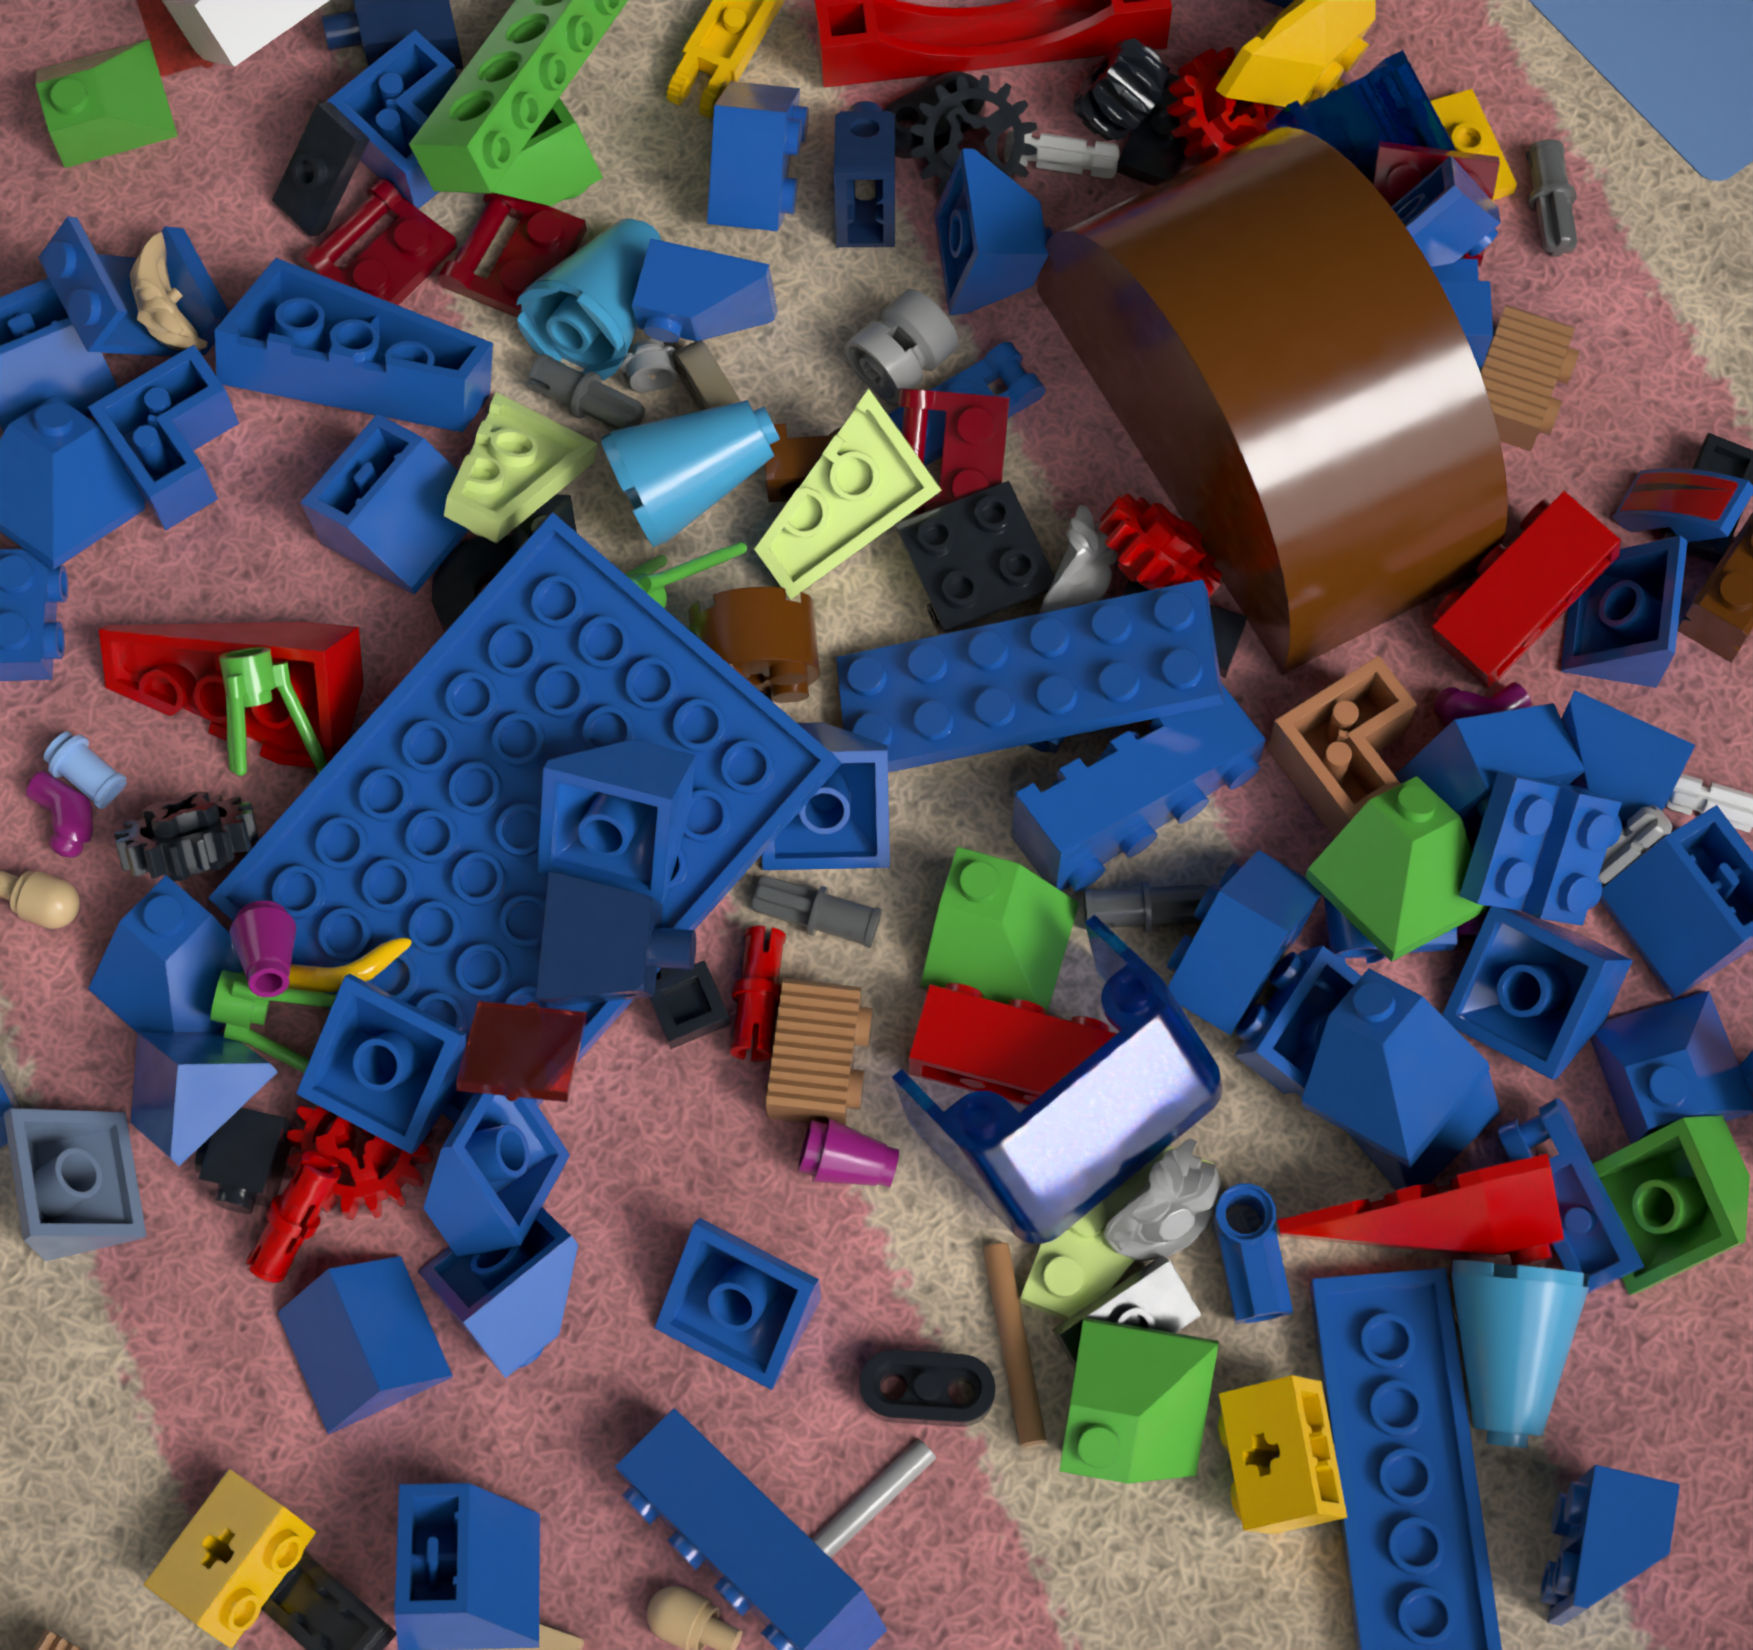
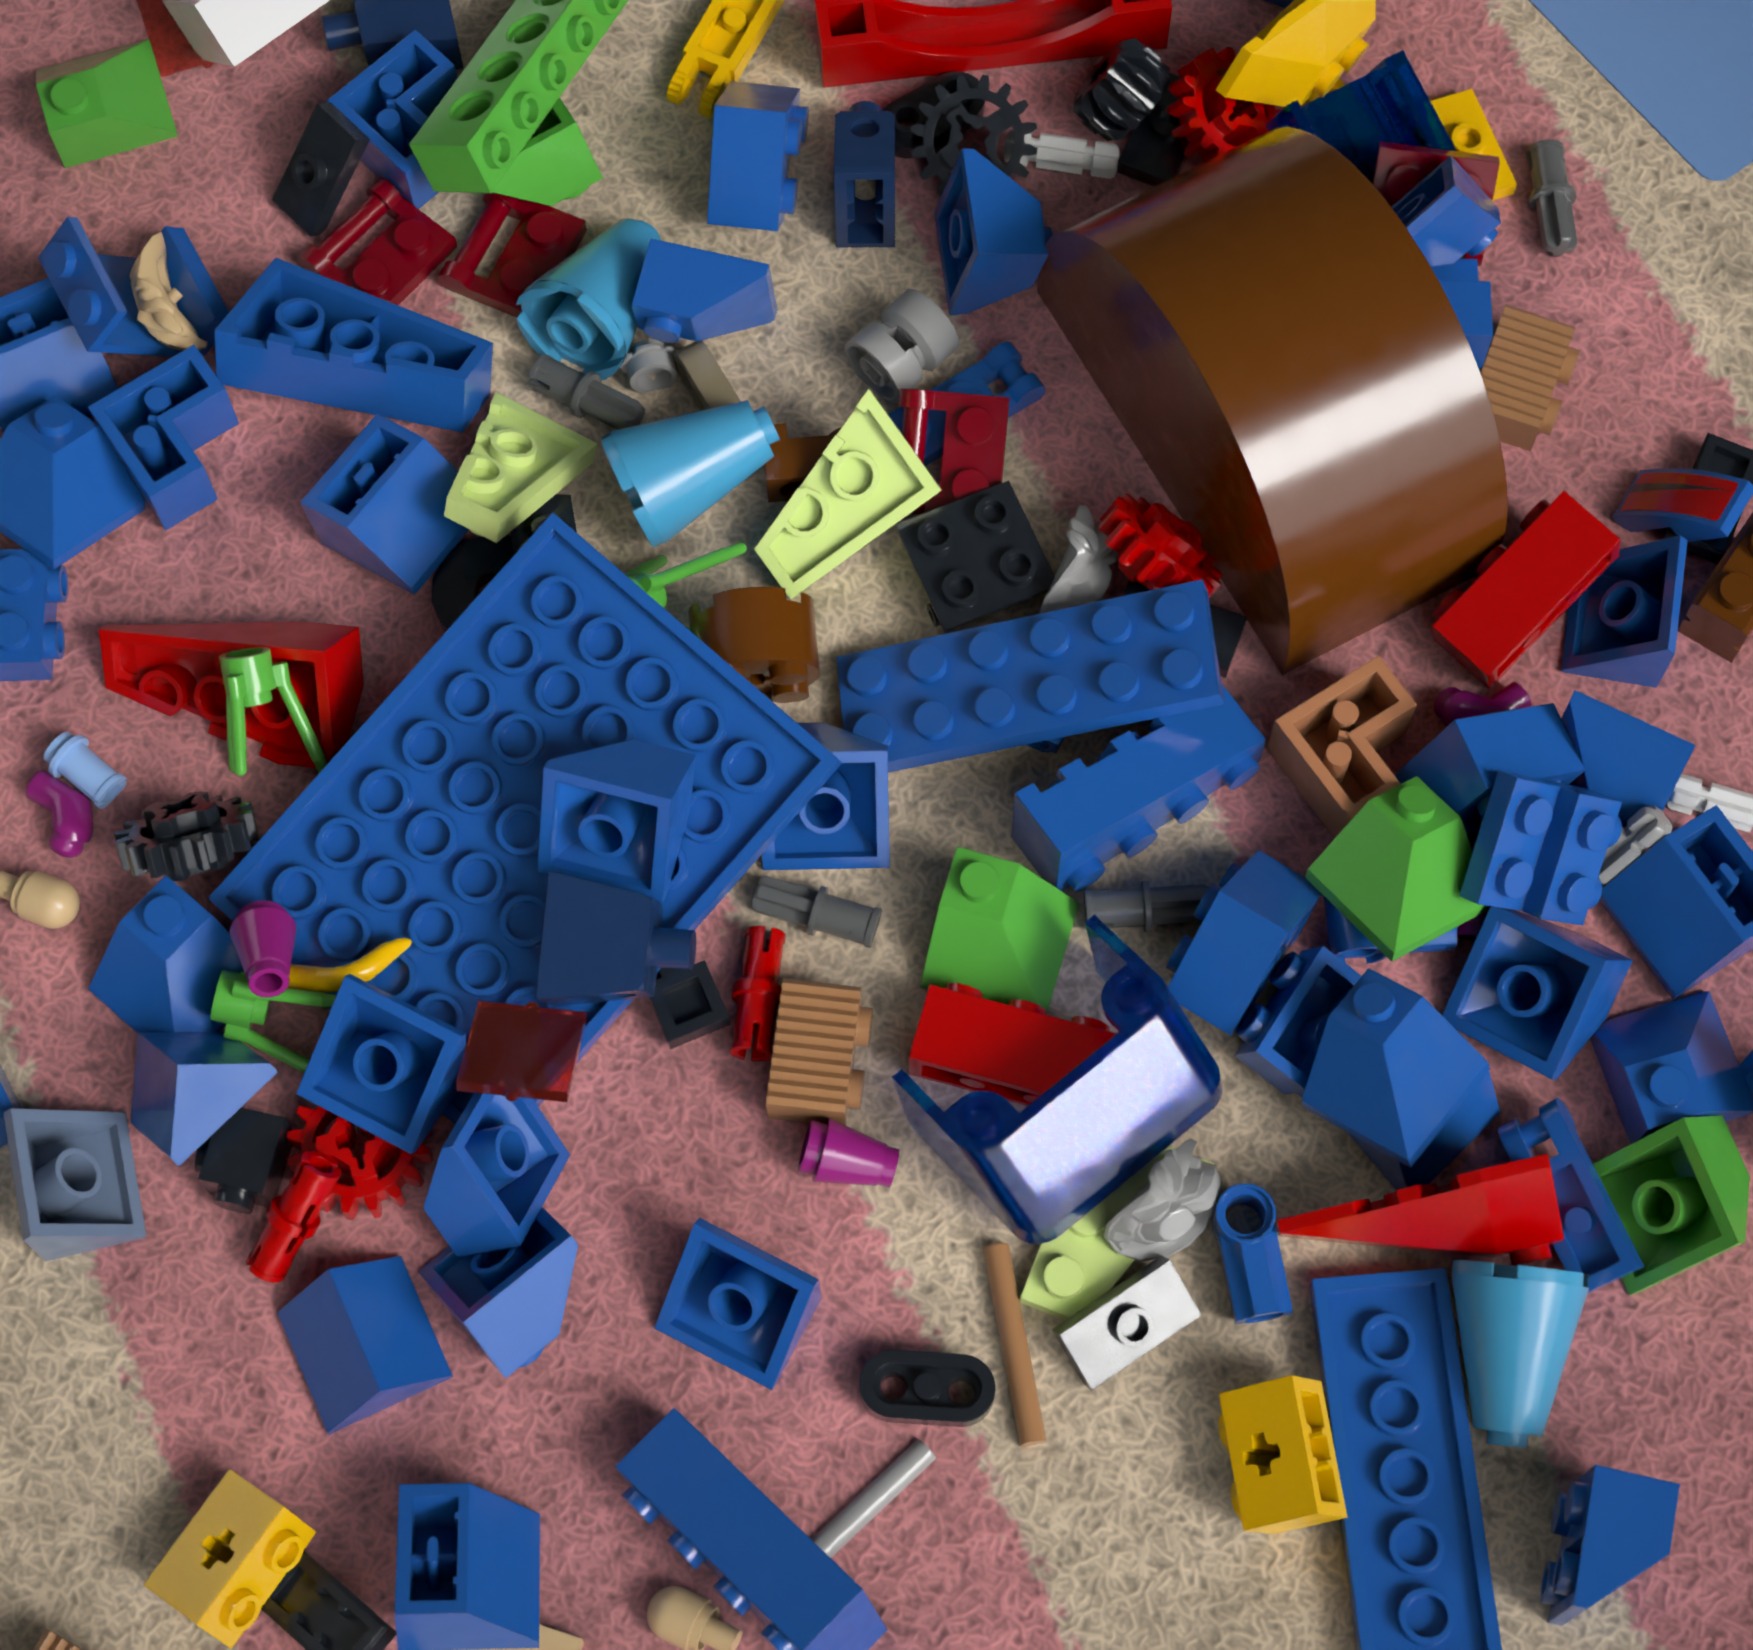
bright green slope [1059,1317,1219,1484] -> none

